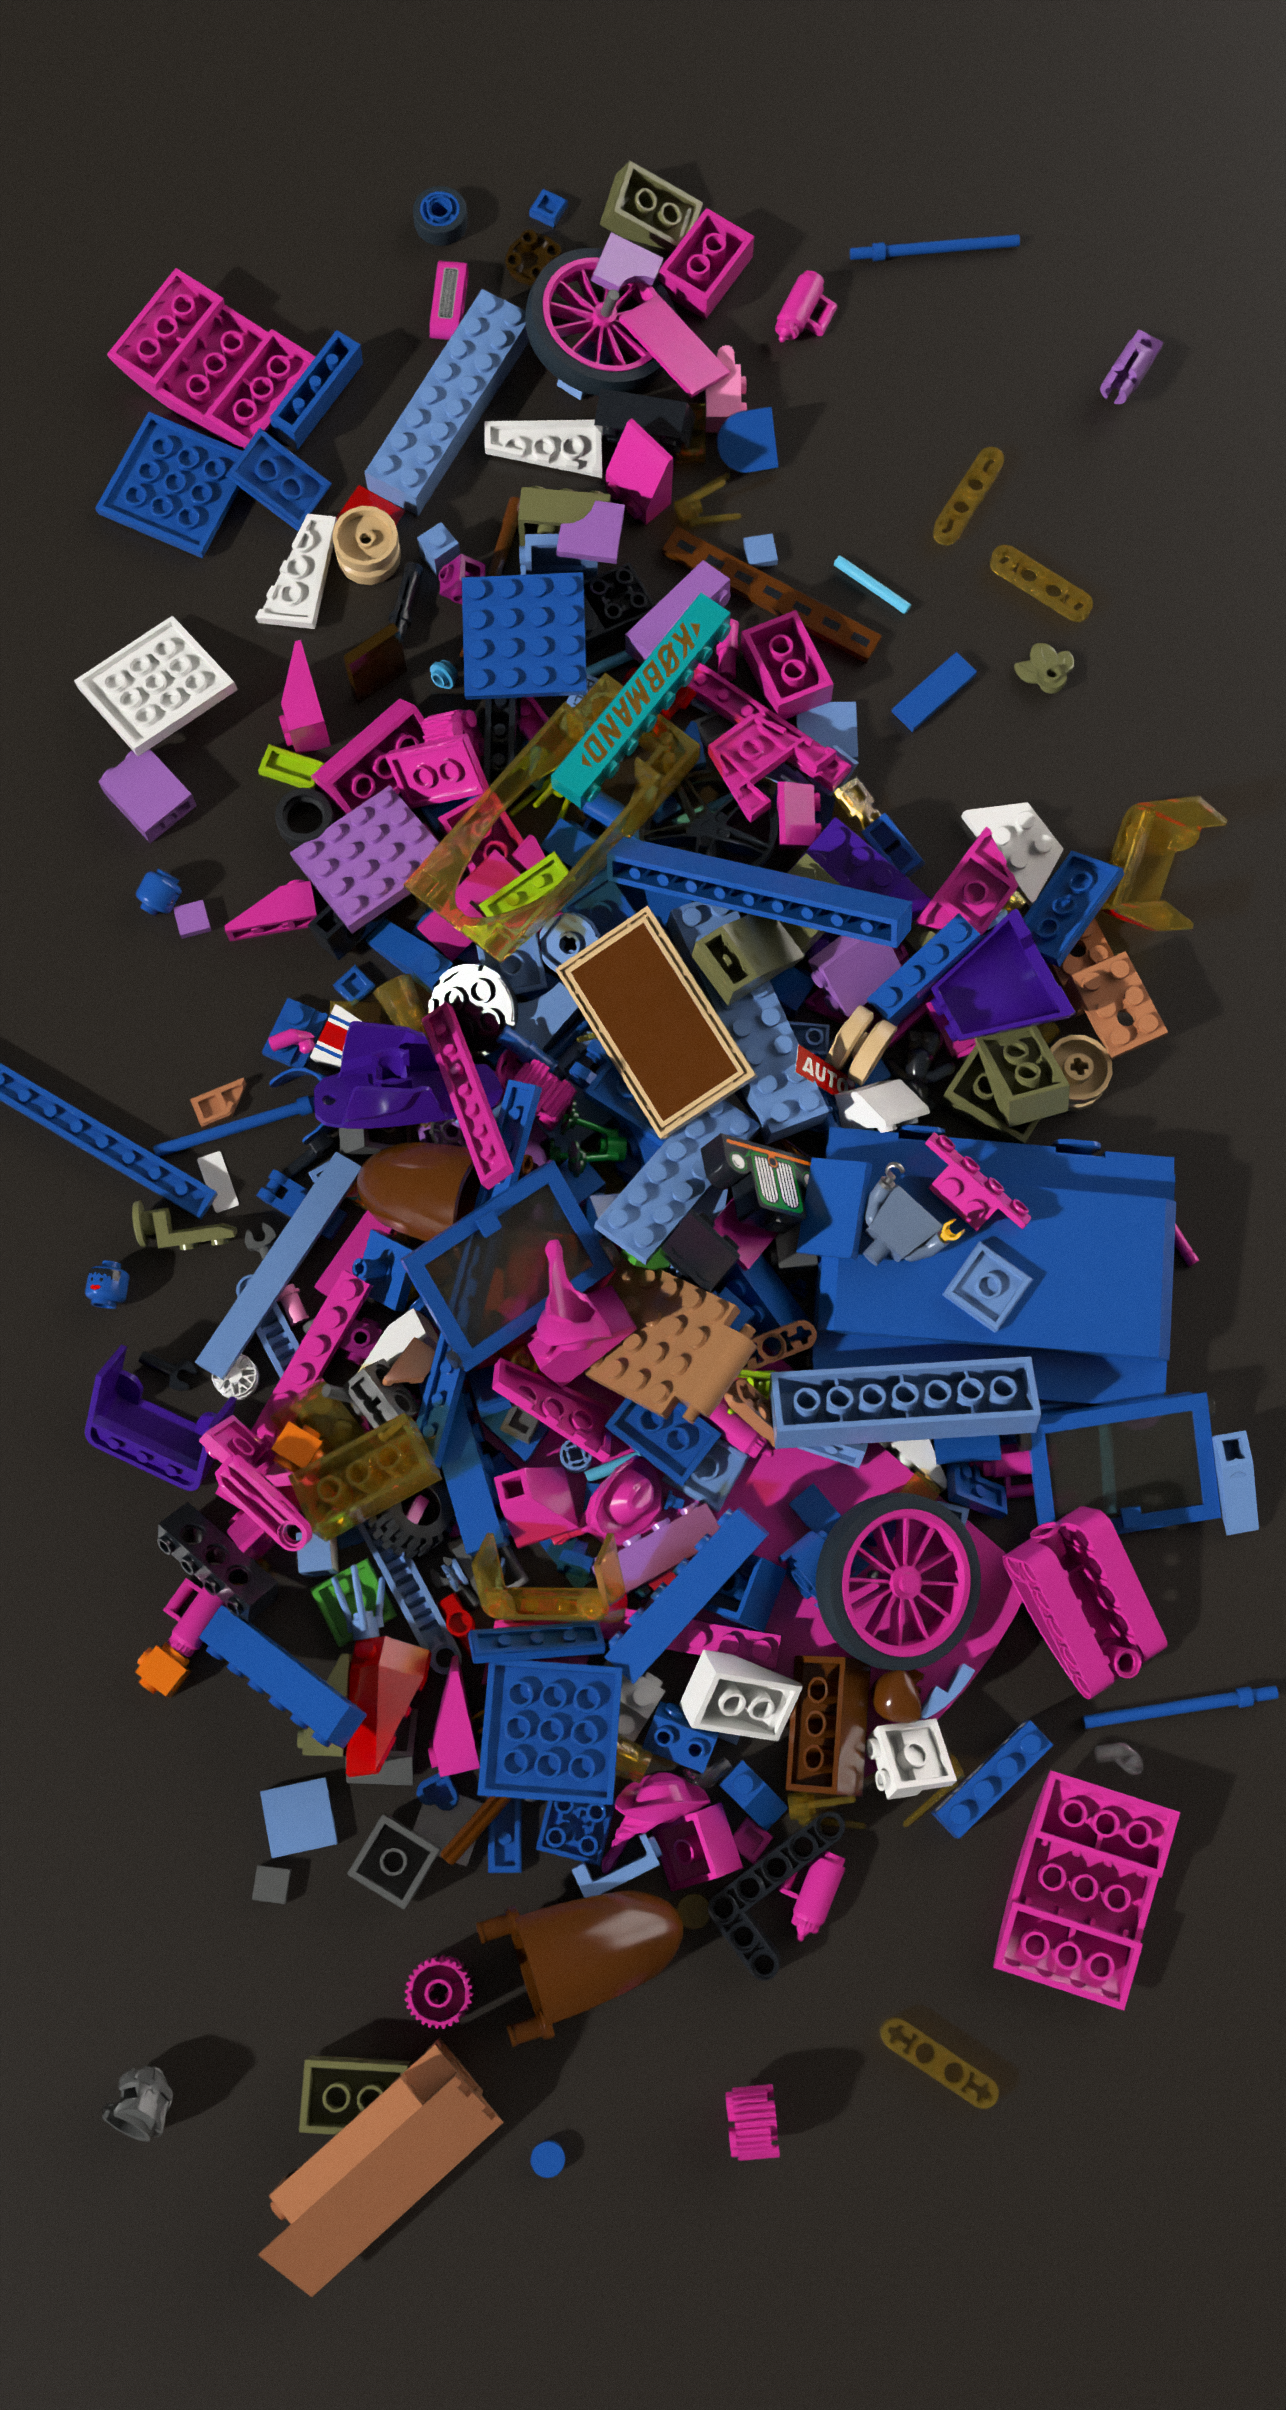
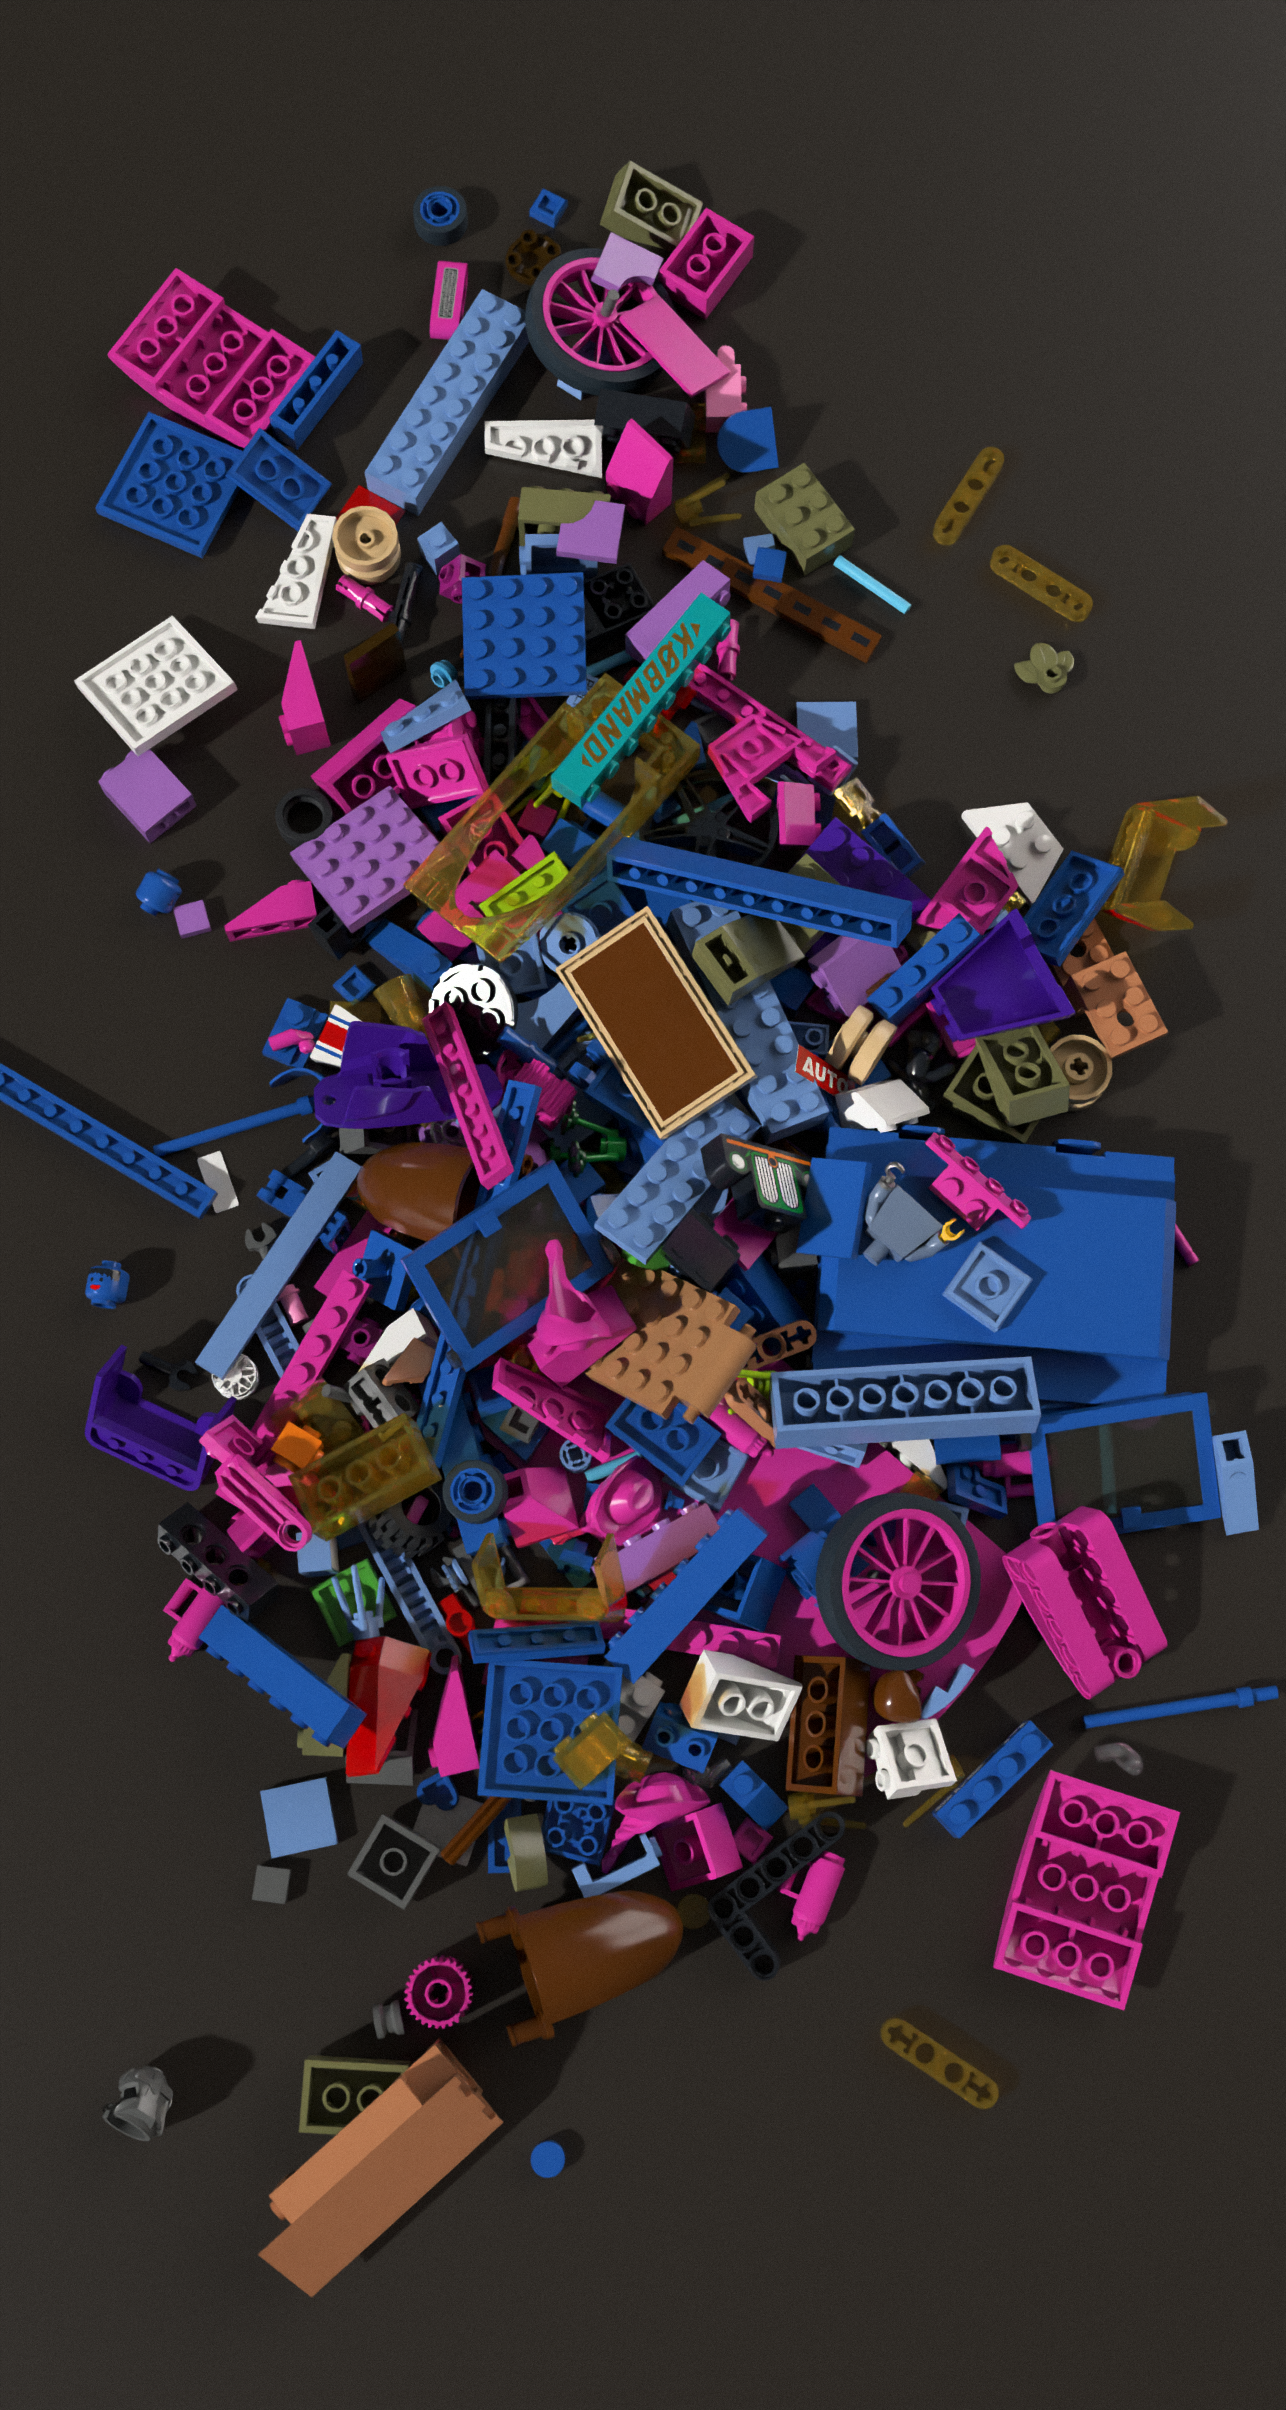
olive piece [132,1200,237,1250] -> none
orange brick [135,1642,192,1697] -> none
nougat tile [190,1077,247,1129] -> none
lime tile [258,744,325,791] -> none
dark pink brick [725,2084,780,2161] -> none
dark pink brick [740,610,834,720] -> none
dark pink piece [775,270,837,343] -> none
blue bar [849,234,1020,261] -> none
blue tile [892,652,977,732] -> none
medium lavender plate [1100,329,1164,404] -> none
none -> blue tile [319,1211,353,1256]
none -> dark pink pin [336,574,394,623]
none -> dark grey wheel [372,1999,406,2039]
none -> medium blue wing [381,679,471,754]
none -> wheel [443,1460,508,1524]
none -> olive slope [503,1813,548,1892]
none -> dark pink tile [517,799,557,840]
none -> clear yellow brick [553,1711,632,1792]
none -> blue tile [752,547,787,583]
none -> olive brick [754,462,855,576]
none -> reddish brown leg [866,973,891,997]

